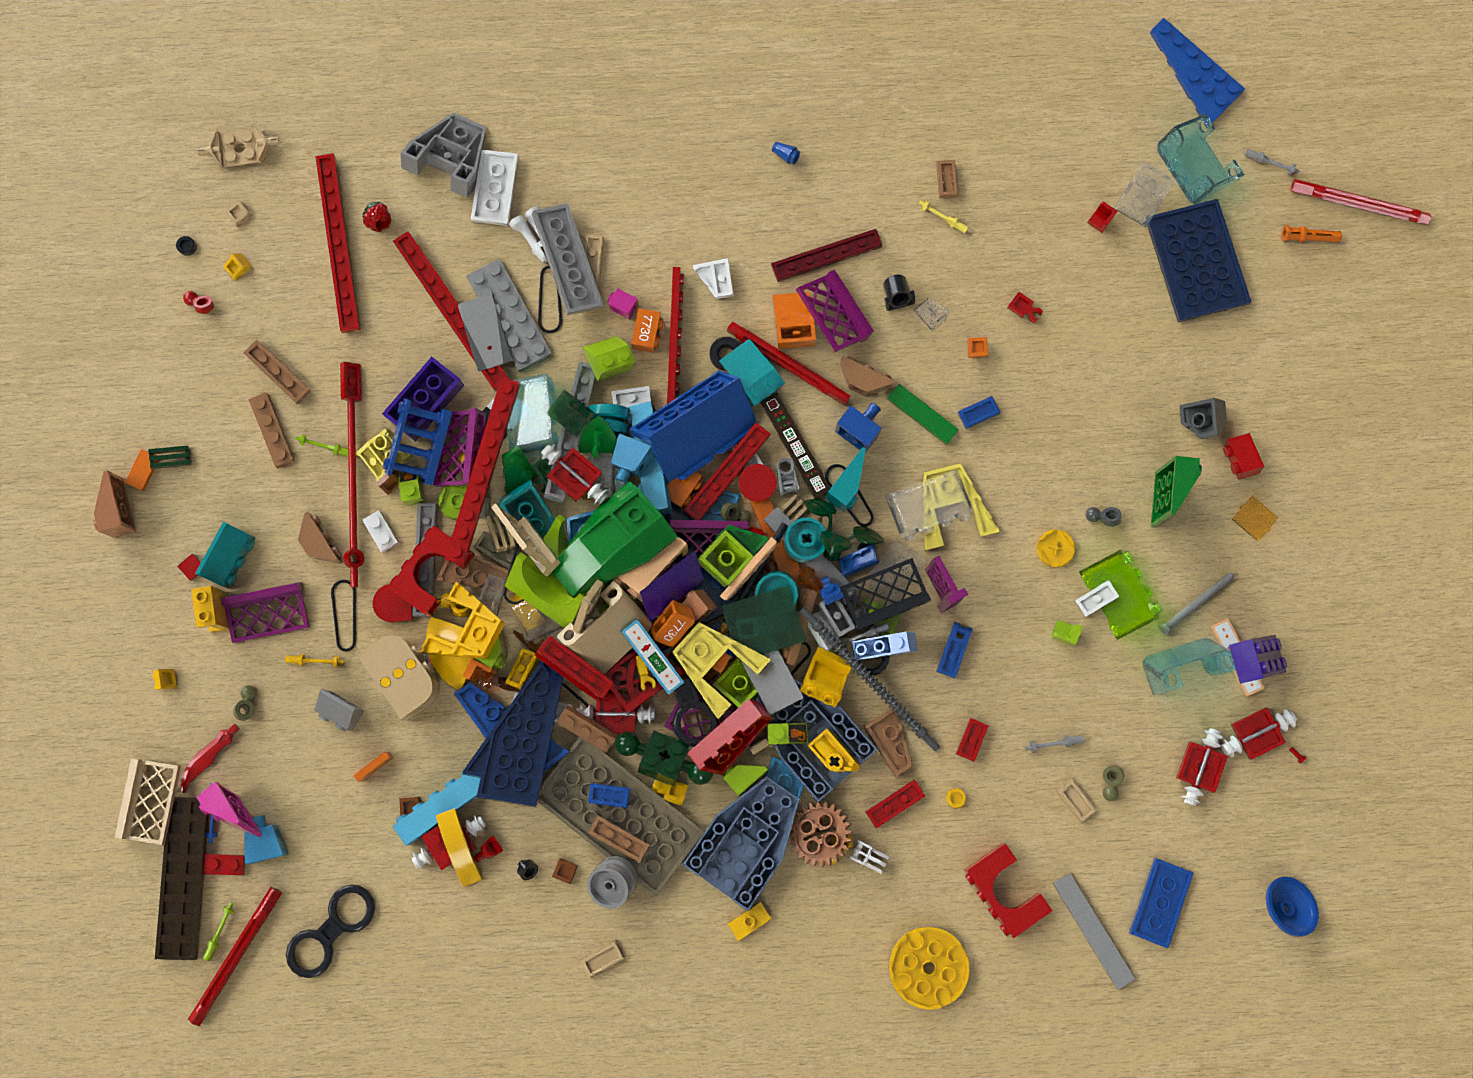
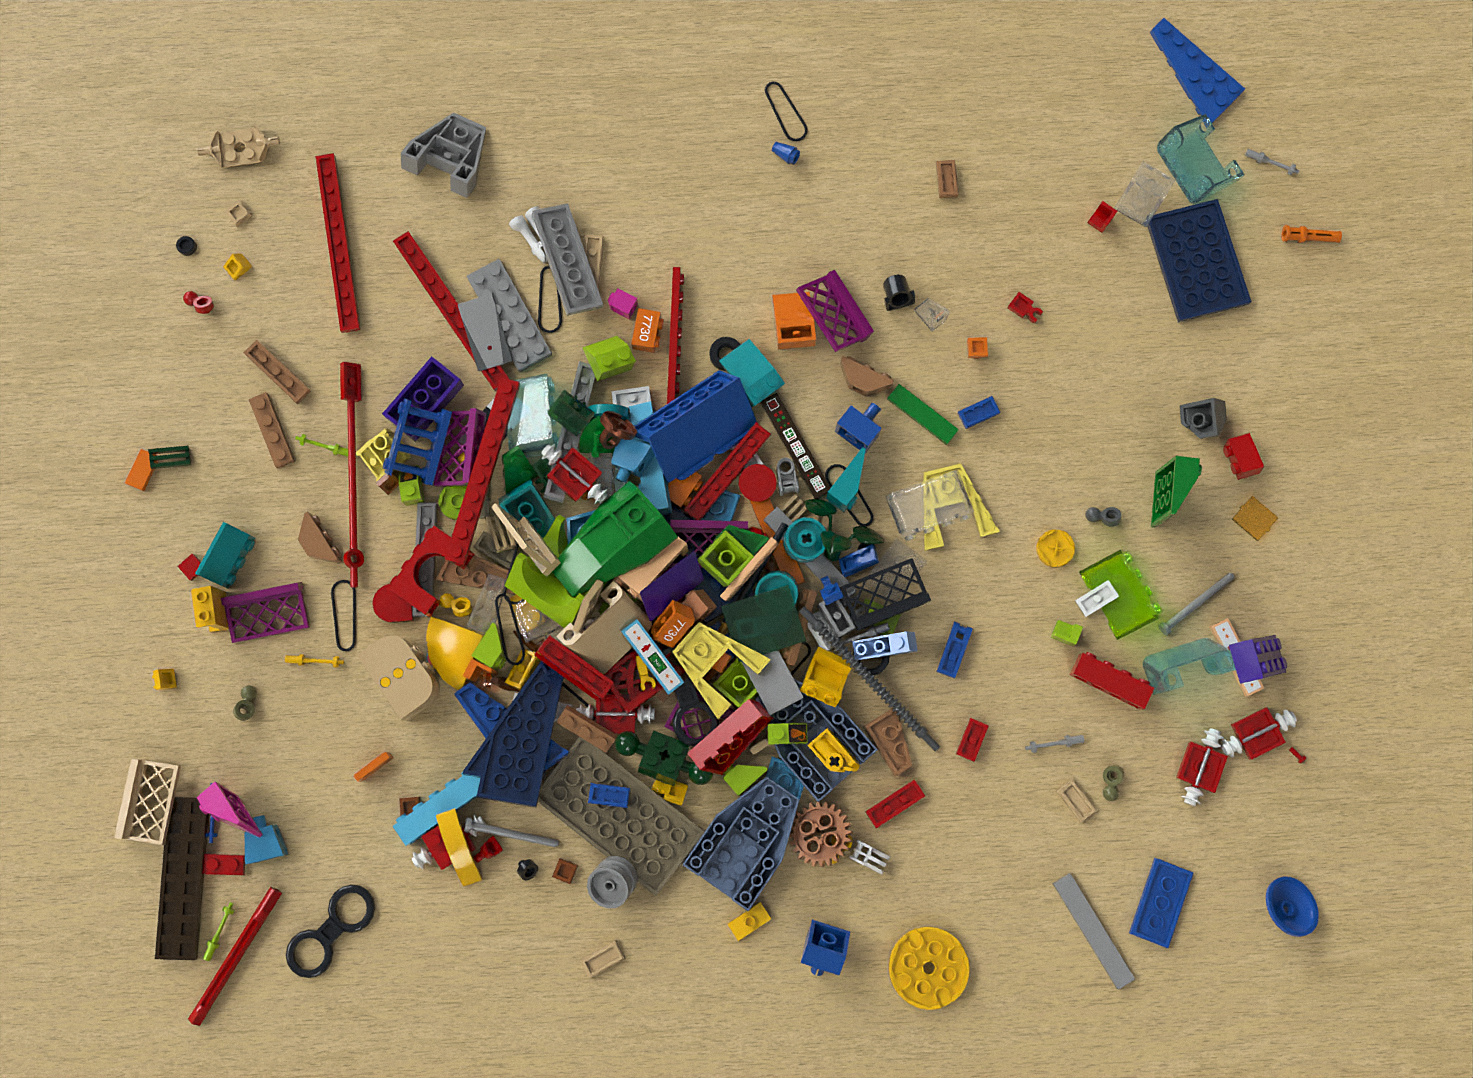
nougat slope [93,470,136,538] -> none
red sword [181,724,240,793] -> none
light grey slope [314,689,365,732] -> none
red piece [363,202,391,232] -> none
white plate [363,510,399,553] -> none
yellow wing [420,582,505,659] -> none
white plate [471,150,519,226] -> none
medium nougat plate [588,815,650,863] -> none
white wing [693,258,734,299] -> none
olive plate [721,502,752,523] -> none
red piece [727,321,851,406] -> none
dark red tile [771,229,882,282] -> none
clear orange cone [797,566,823,594] -> none
light yellow piece [918,200,969,234] -> none
magenta fence [925,556,969,613] -> none
yellow tile [945,788,966,808] -> none
red arch [964,843,1052,939] -> none
piece [1290,179,1432,225] -> none
none -> light grey bar [464,817,559,847]
none -> black piece [495,594,525,665]
none -> copper tile [599,411,637,449]
none -> black piece [765,81,807,141]
none -> blue brick [801,919,850,976]
none -> red brick [1070,652,1154,710]

